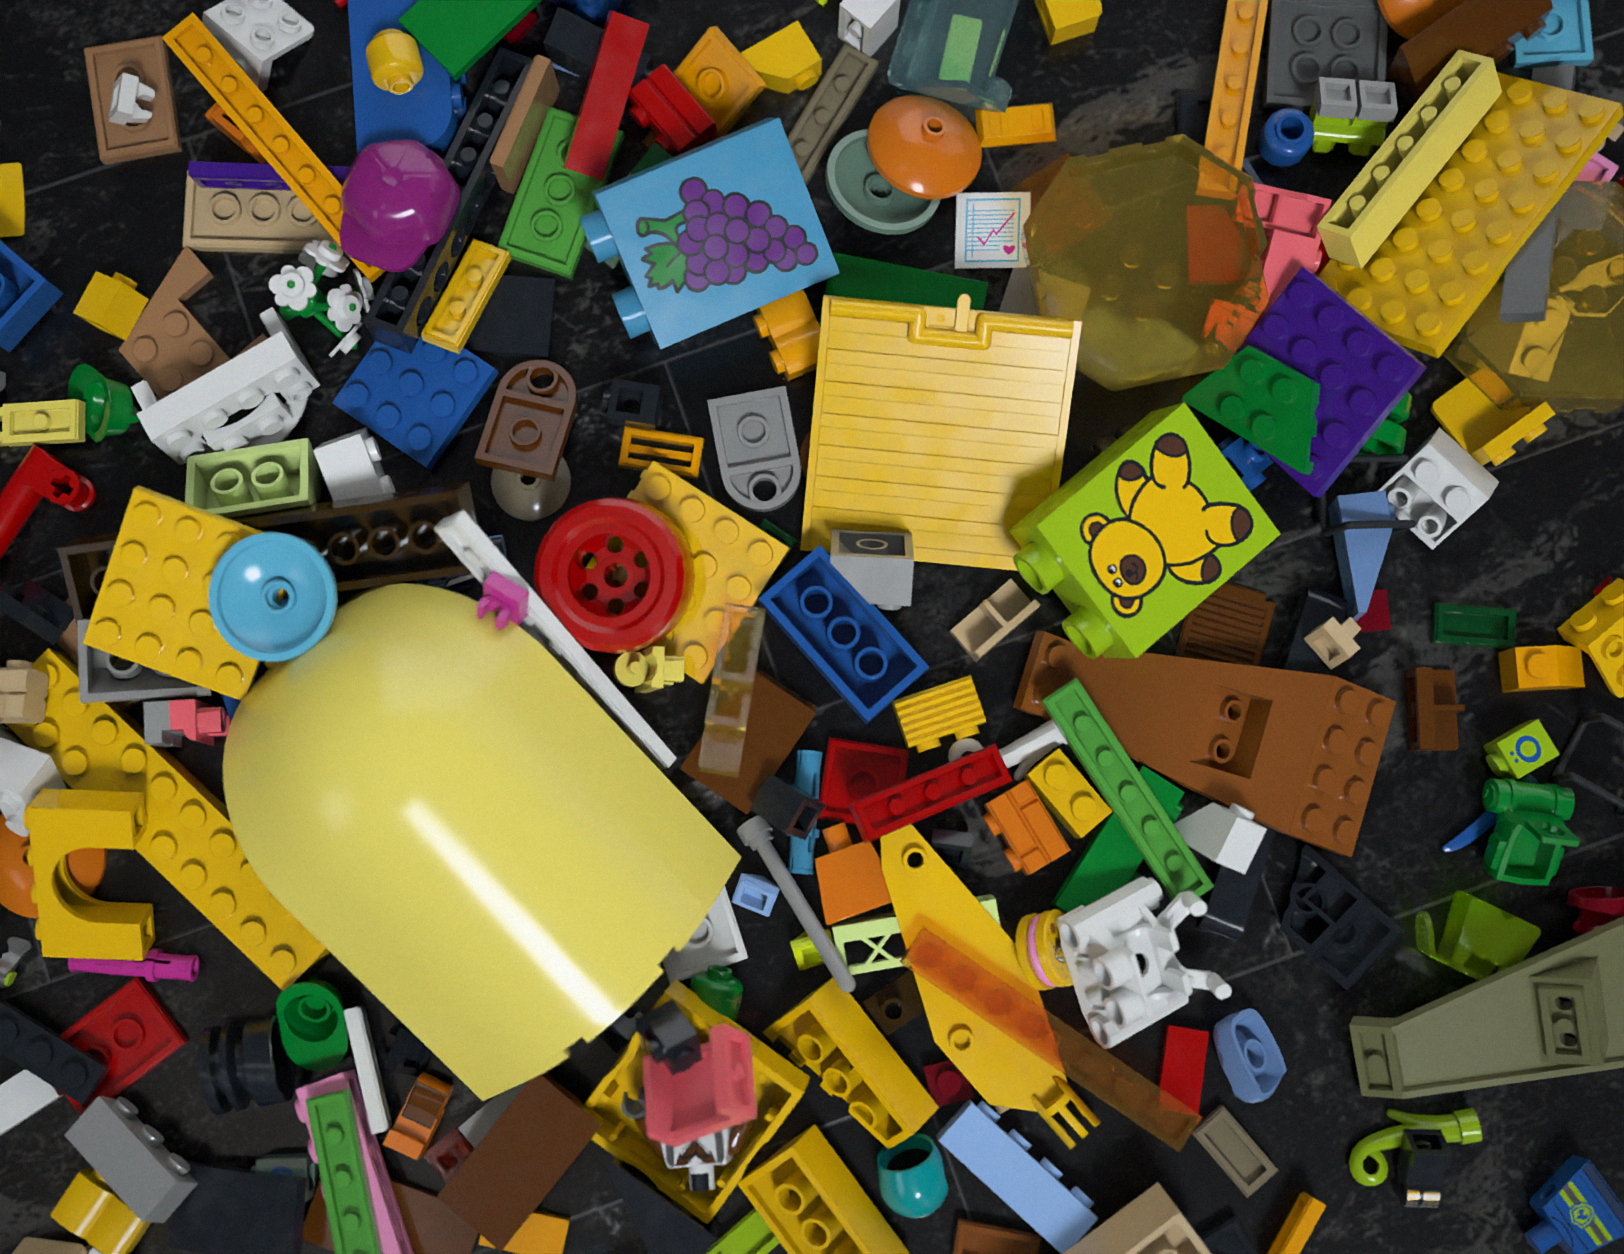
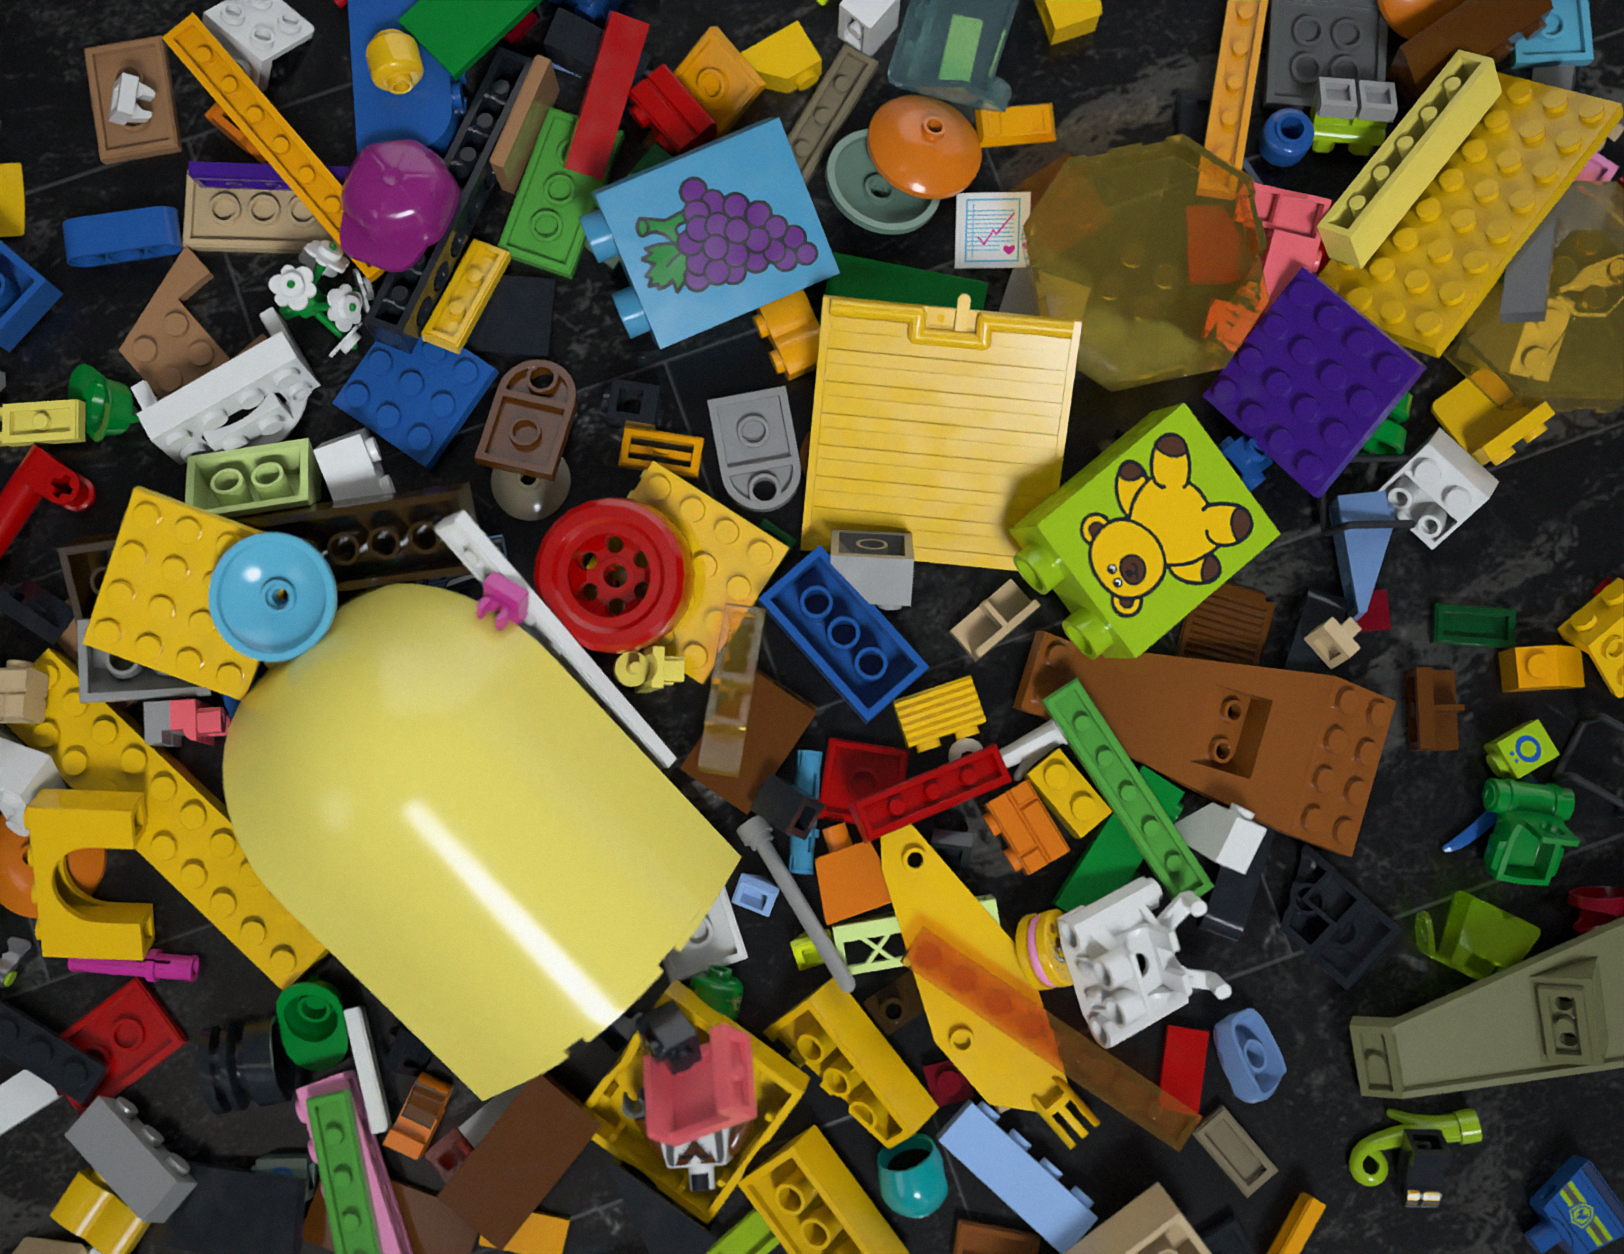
yellow brick [73,271,149,341] -> none
green wing [1181,345,1320,475] -> none
none -> blue beam [62,206,183,267]

